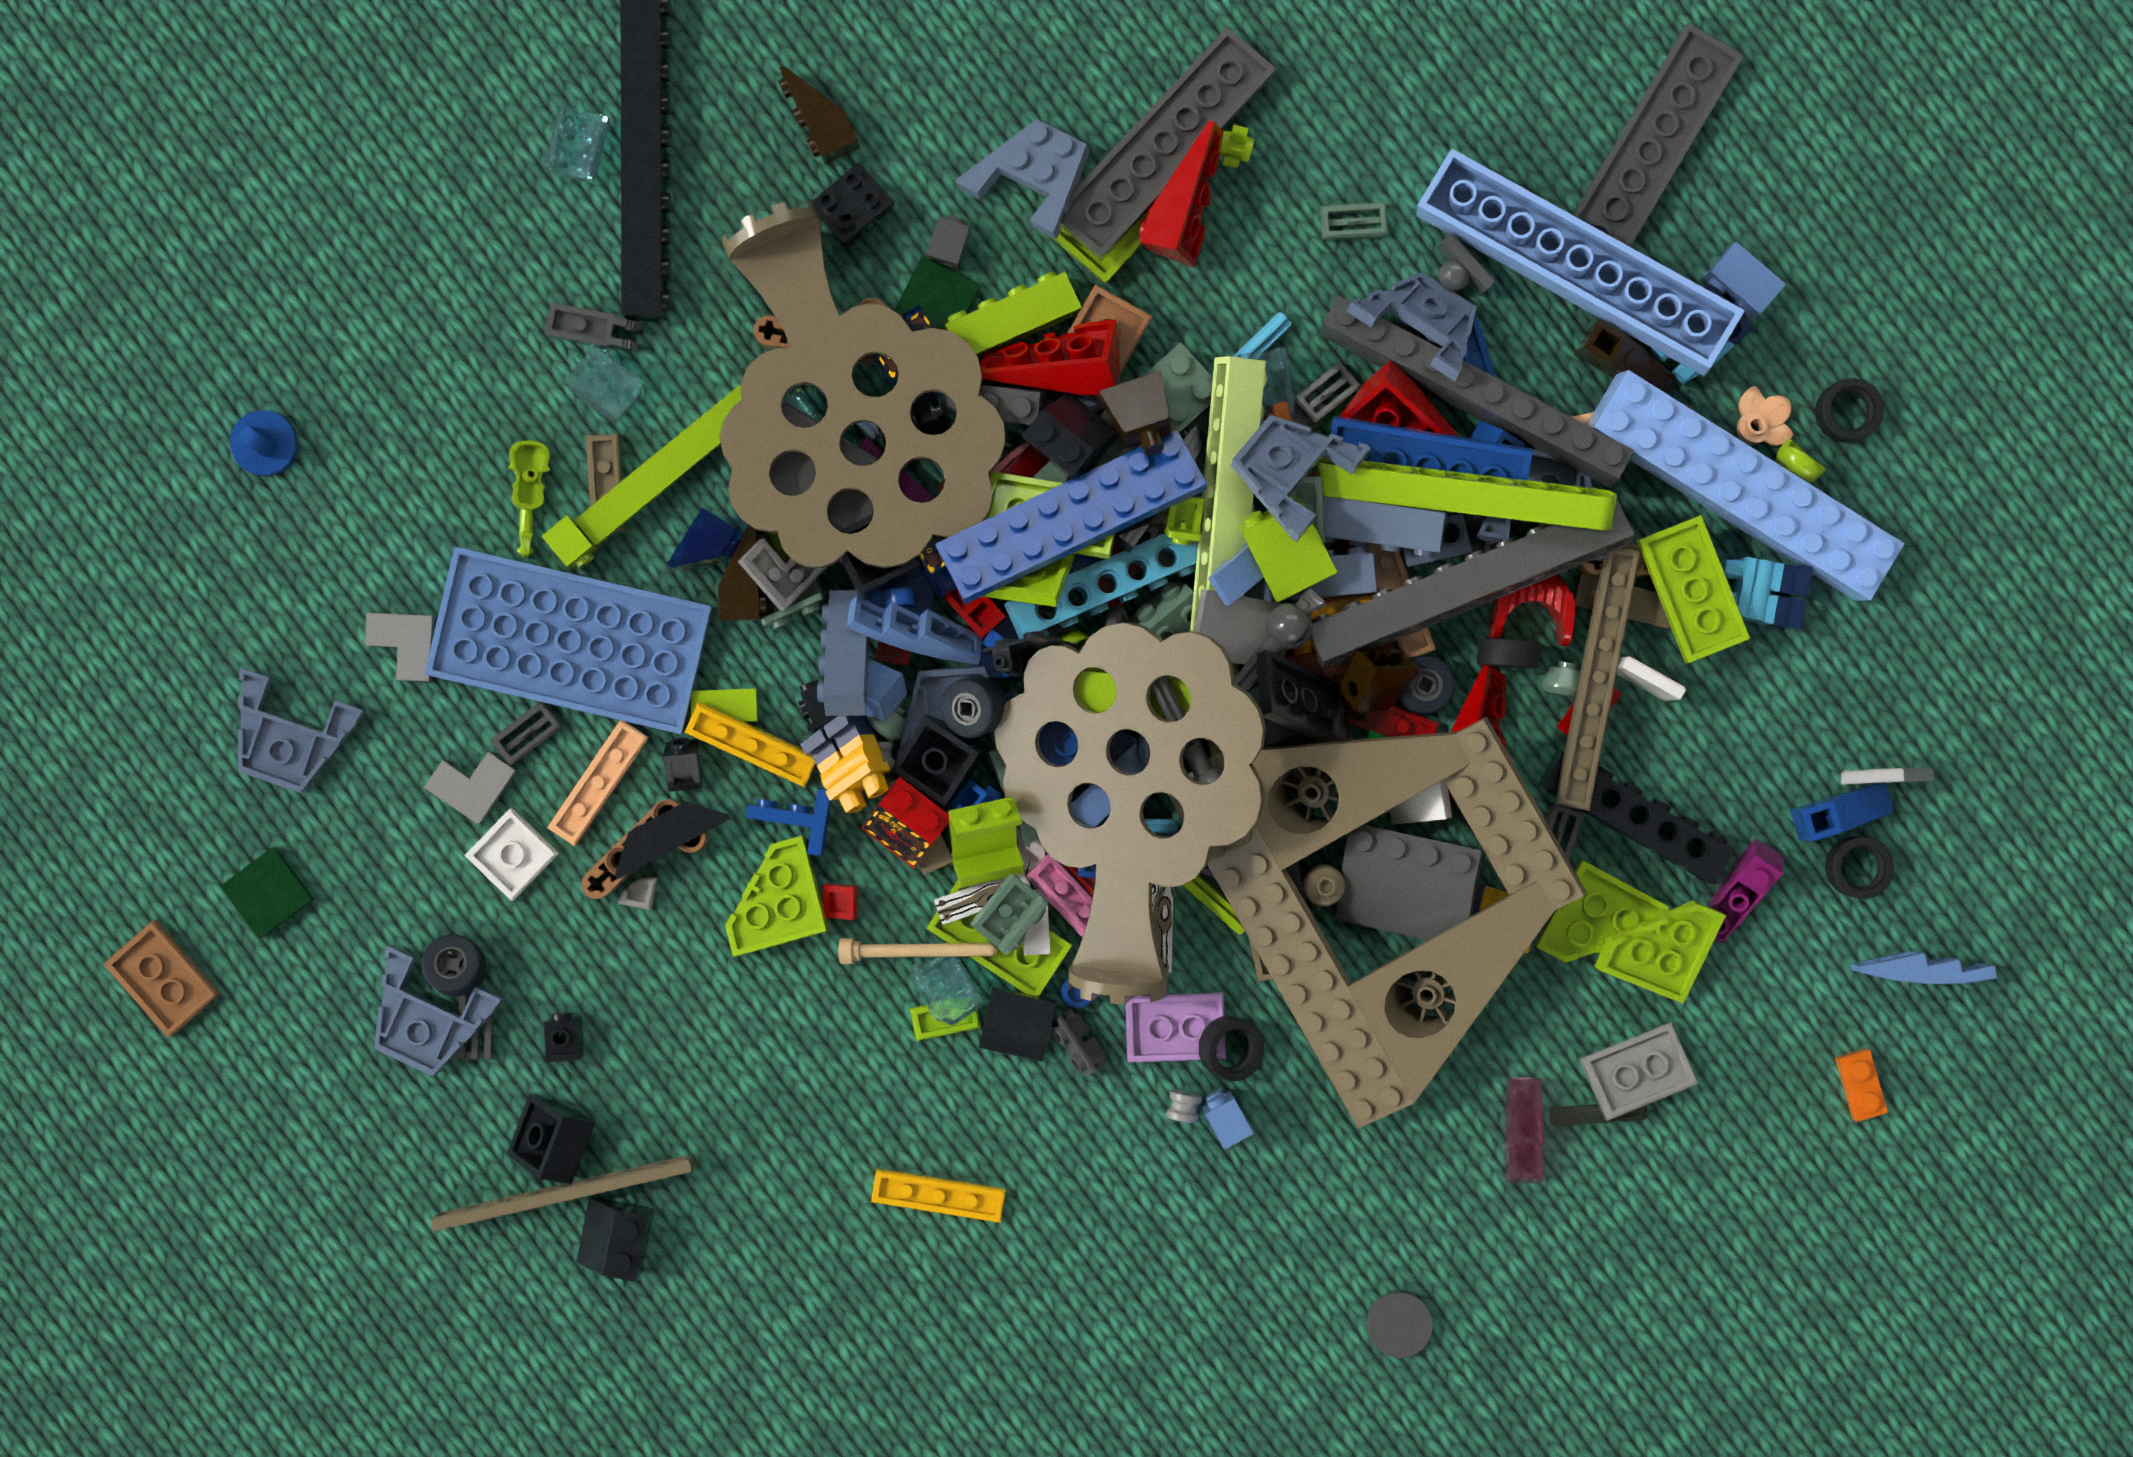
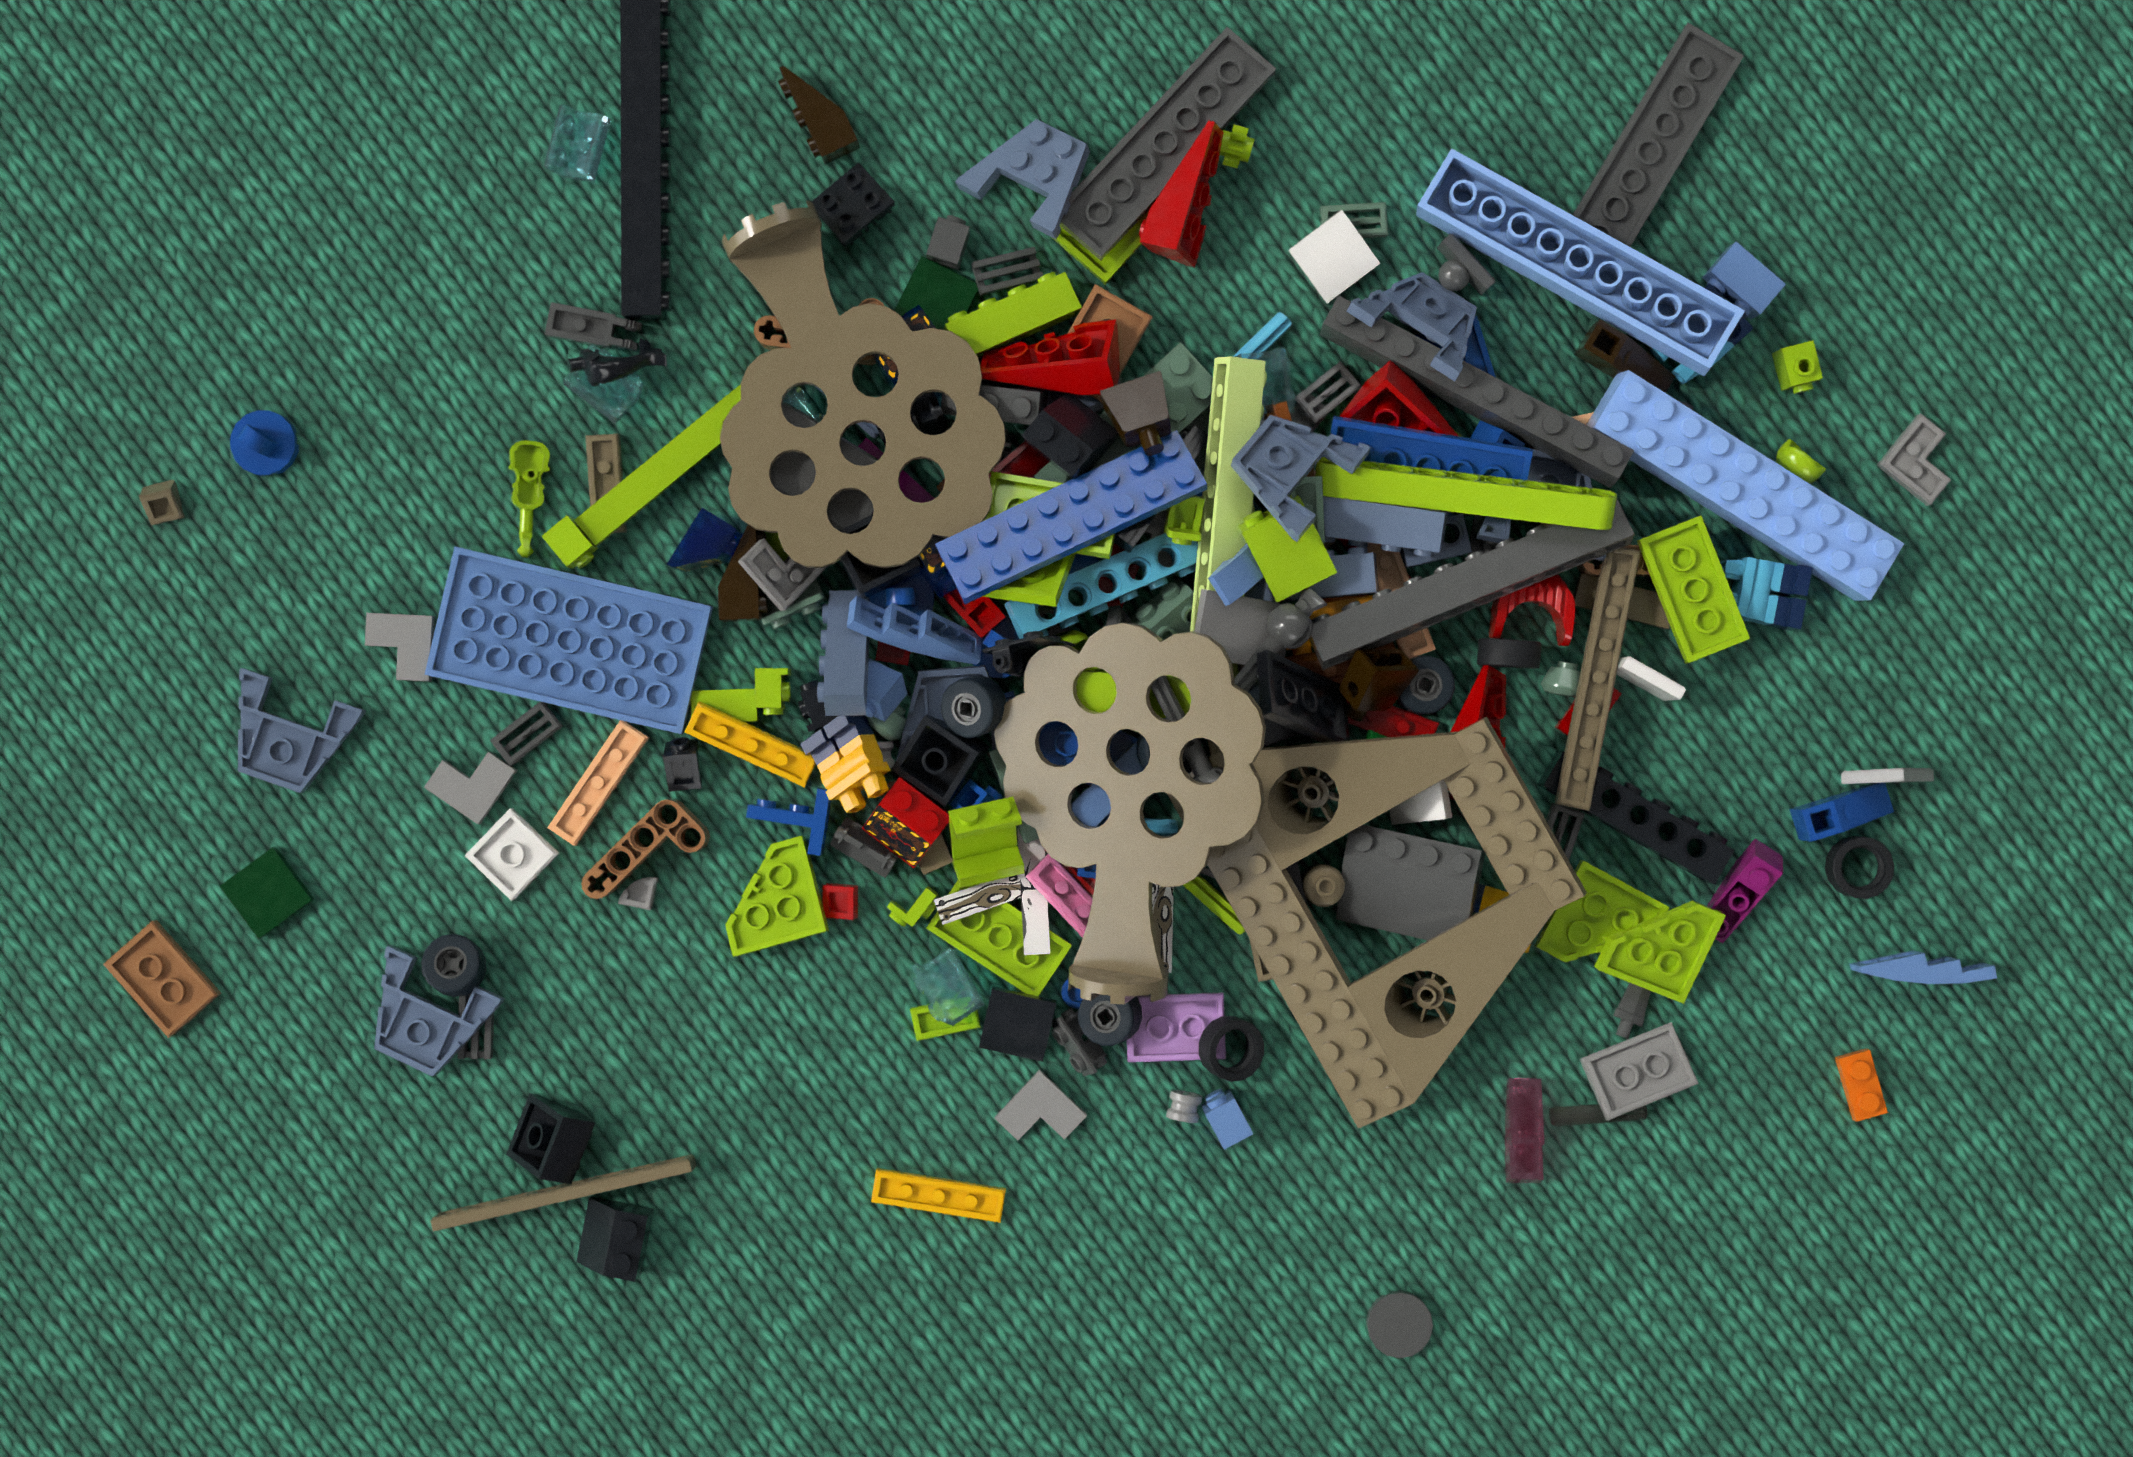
black brick [544,1012,584,1062] -> none
black sticker [615,802,731,879] -> none
tan piece [838,938,997,964] -> none
sand green bracket [970,872,1048,955] -> none
light nougat plate [1737,386,1793,446] -> none
black tyre [1815,378,1884,443] -> none
none -> dark tan slope [139,480,184,526]
none -> black animal [568,338,667,387]
none -> lime brick [755,668,791,715]
none -> dark grey hinge [829,816,898,878]
none -> lime bracket [887,886,938,927]
none -> dark grey tile [971,247,1043,296]
none -> light grey tile [994,1069,1087,1140]
none -> black wheel [1078,994,1142,1046]
none -> white tile [1288,210,1380,303]
none -> dark grey bar [1613,983,1651,1039]
none -> lime brick [1772,340,1823,394]
none -> light grey tile [1876,413,1951,506]

